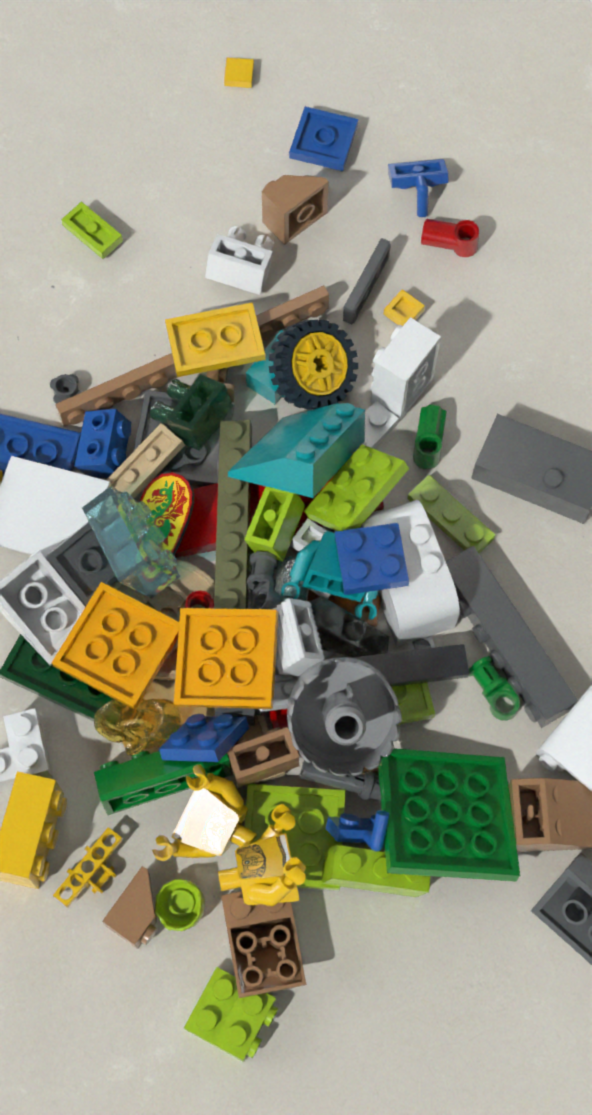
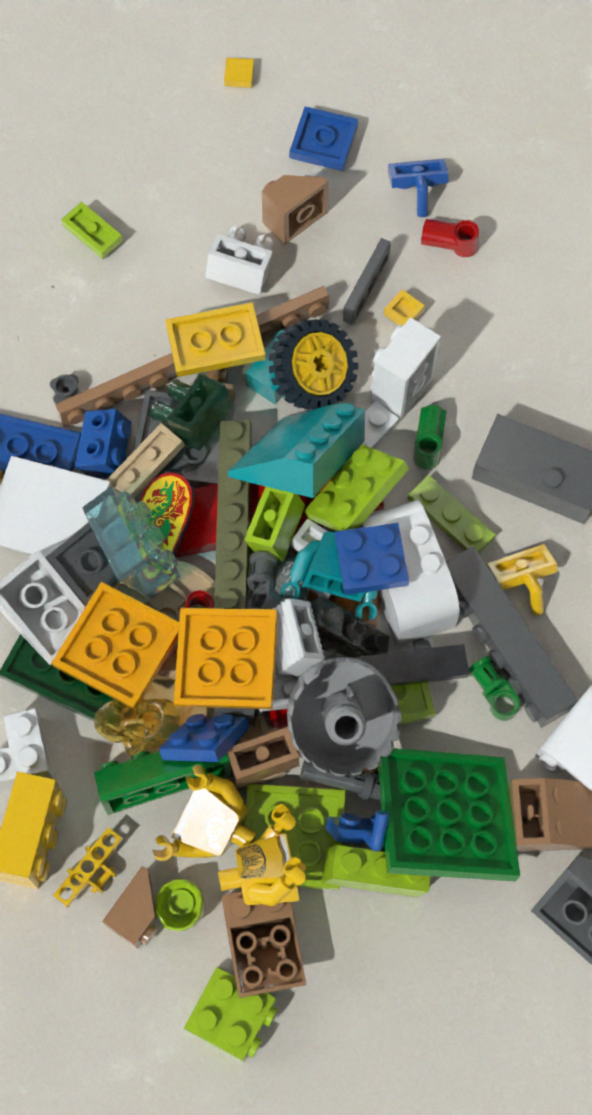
none -> yellow plate [487,544,557,616]

